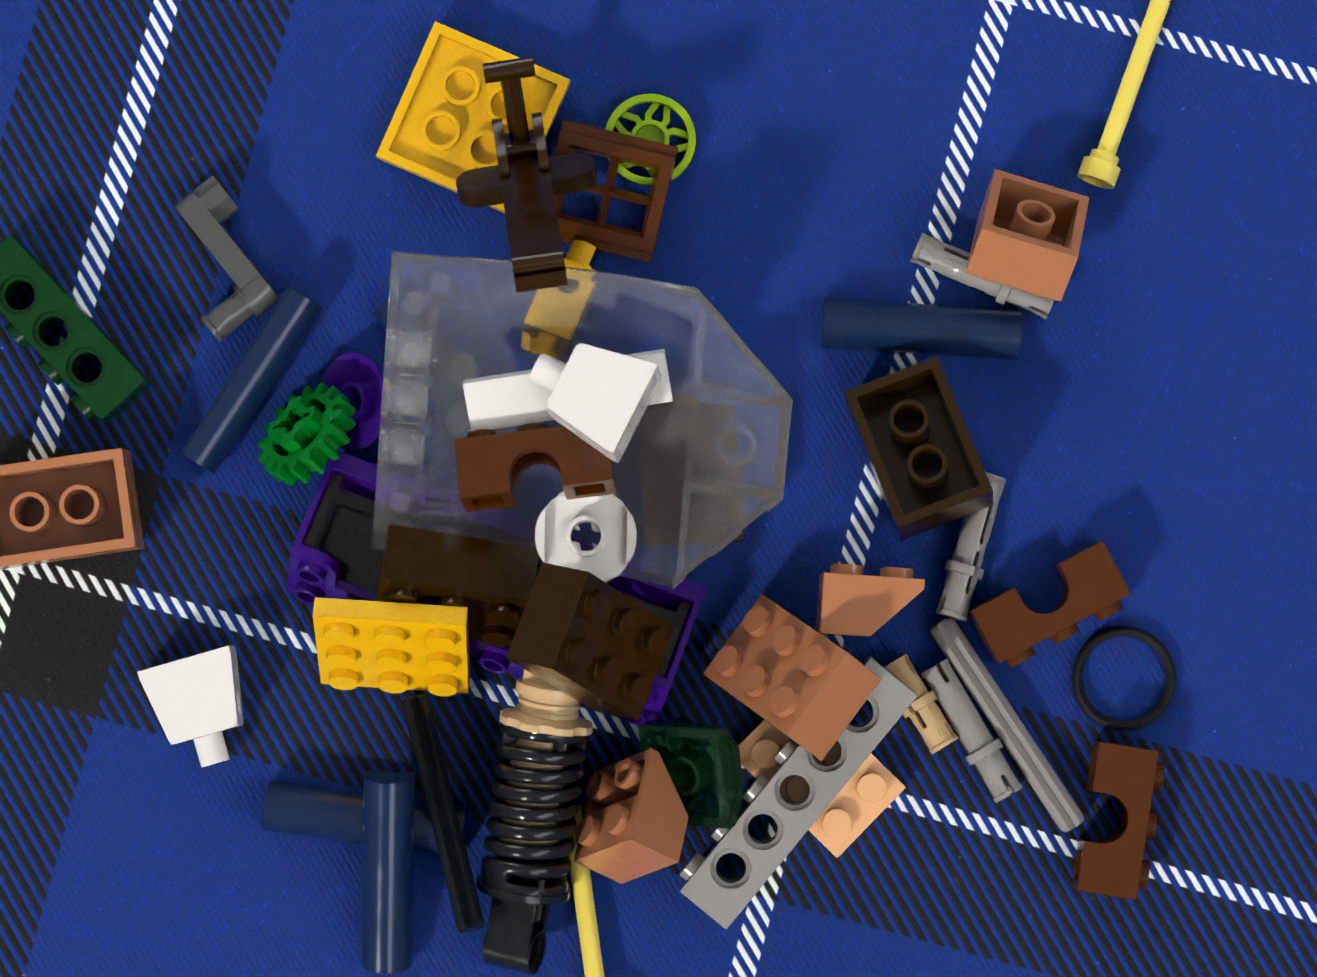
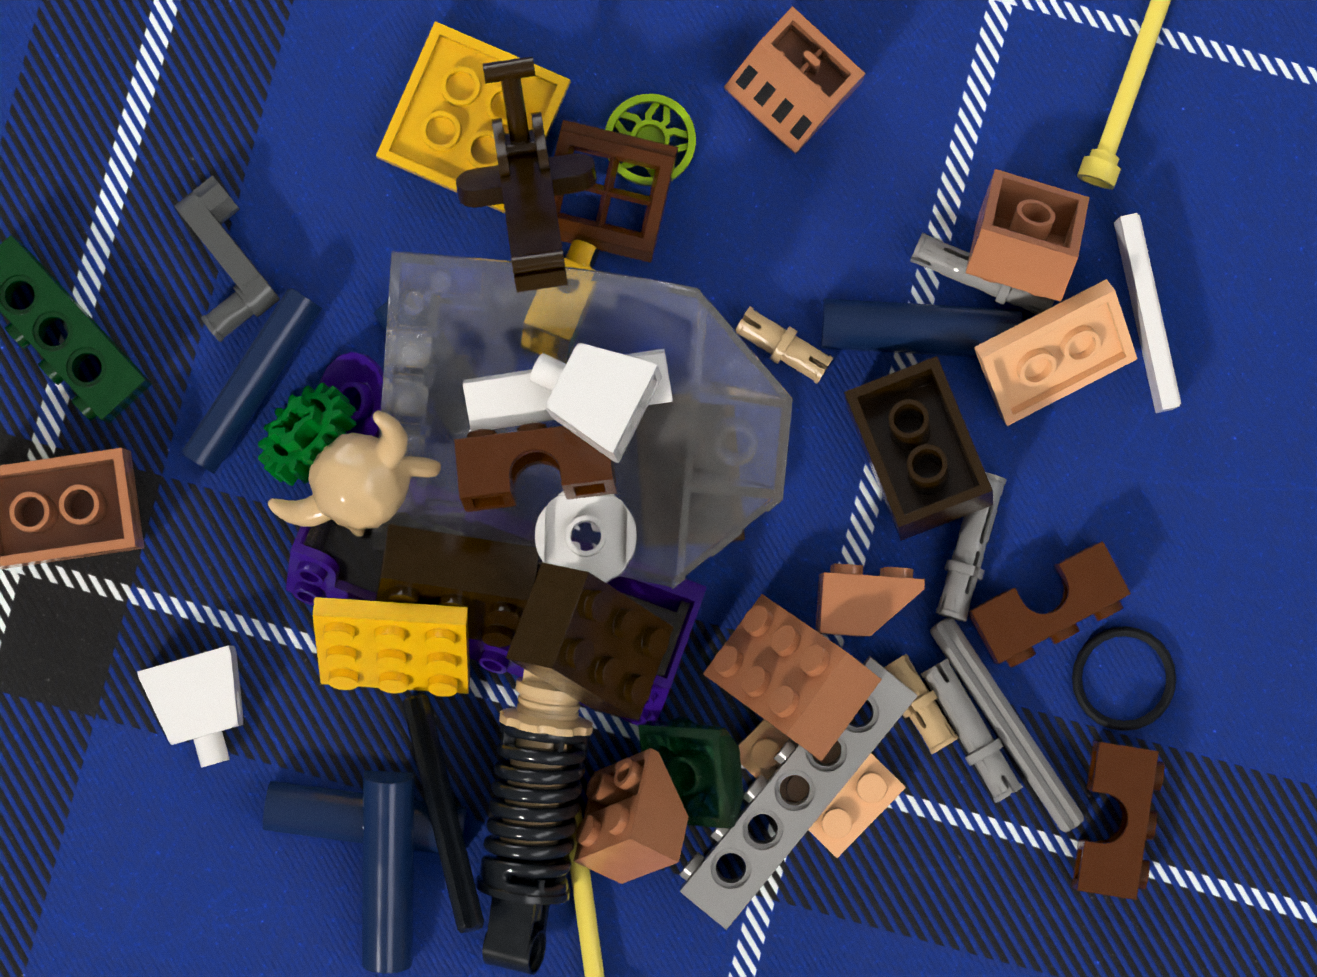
none -> tan piece [268,410,441,537]
none -> nougat slope [724,6,866,154]
none -> tan pin [733,306,834,384]
none -> light nougat plate [974,279,1138,426]
none -> white tile [1114,213,1181,413]

